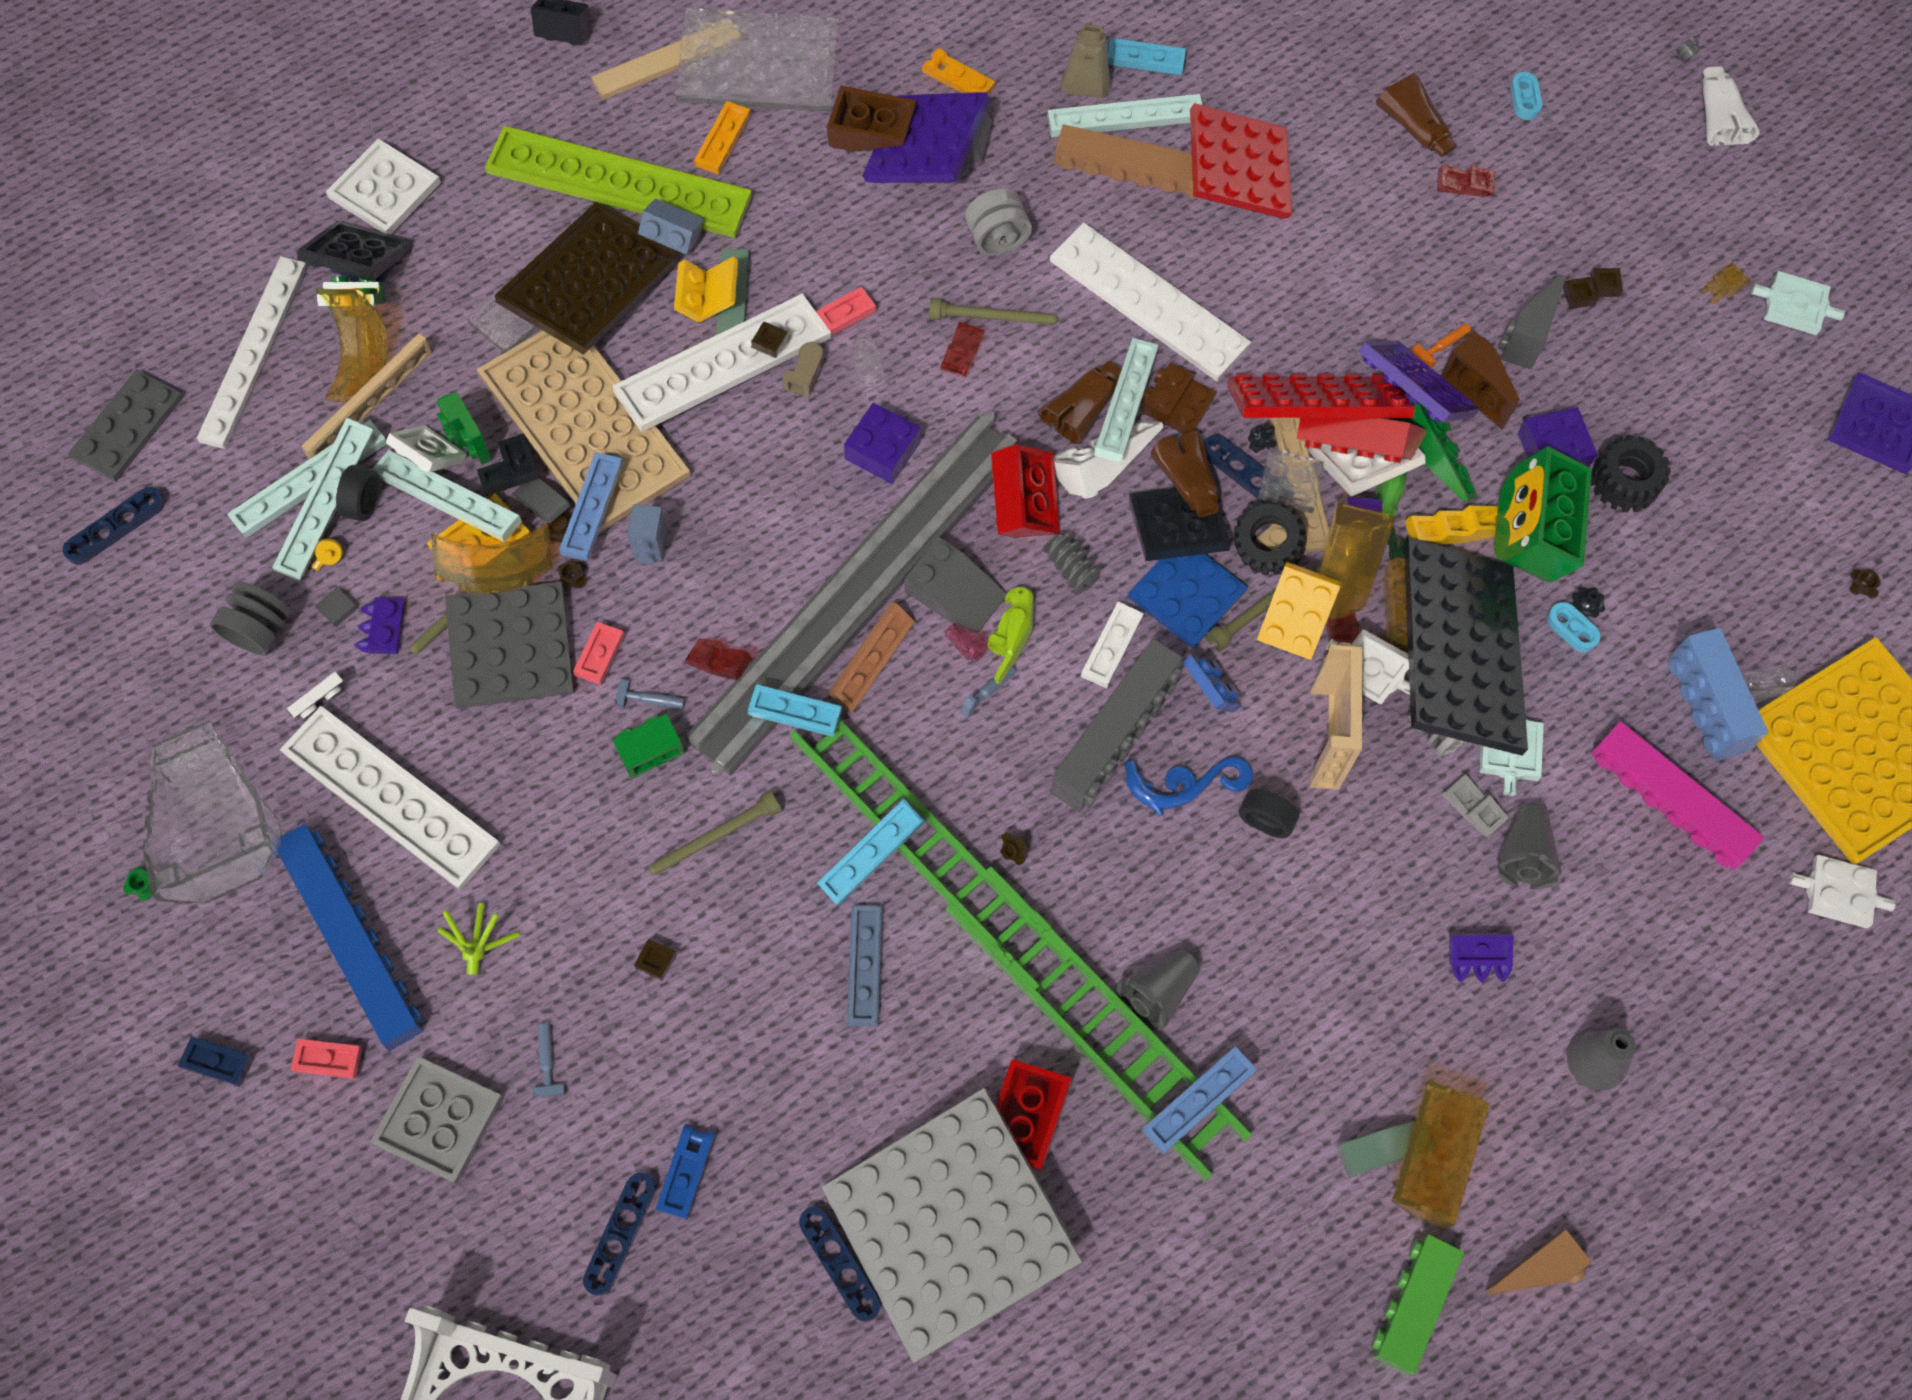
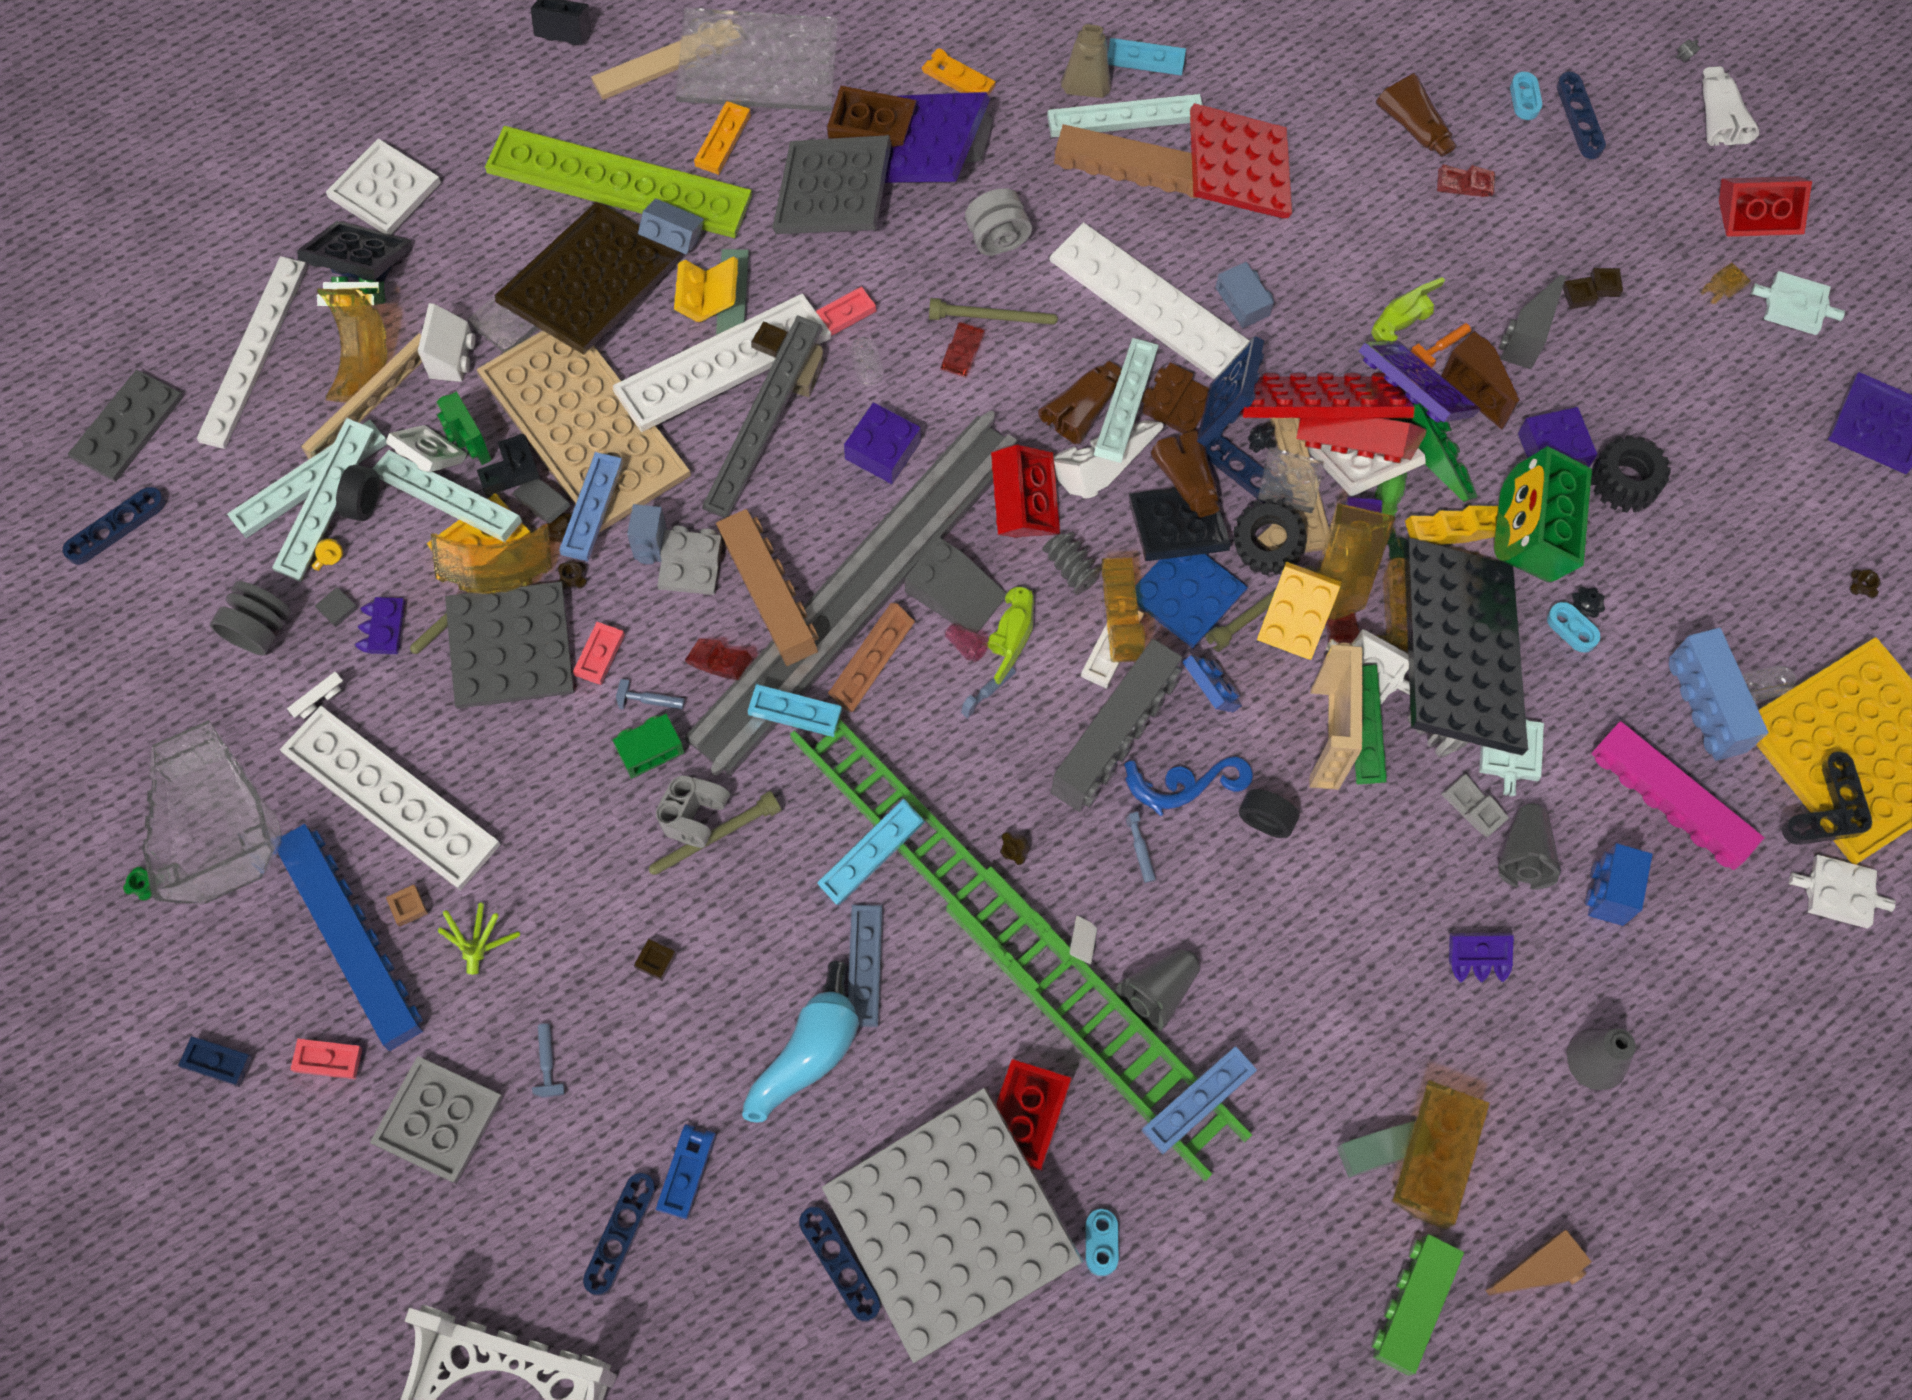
none -> medium nougat plate [386,884,428,927]
none -> white slope [418,303,475,382]
none -> light grey piece [656,775,730,848]
none -> light grey plate [657,526,723,595]
none -> dark grey tile [702,315,823,519]
none -> medium nougat brick [716,508,819,667]
none -> medium azure animal [742,961,859,1123]
none -> dark grey plate [772,135,892,234]
none -> white sticker [1070,916,1097,964]
none -> medium azure plate [1085,1209,1119,1276]
none -> clear yellow beam [1101,557,1145,663]
none -> sand blue piece [1126,812,1156,883]
none -> dark blue plate [1197,336,1264,447]
none -> sand blue brick [1215,262,1274,329]
none -> green tile [1355,665,1387,785]
none -> lime animal [1371,277,1445,342]
none -> dark blue beam [1556,72,1606,159]
none -> blue brick [1585,843,1653,926]
none -> red slope [1719,176,1812,237]
none -> black beam [1782,752,1872,845]

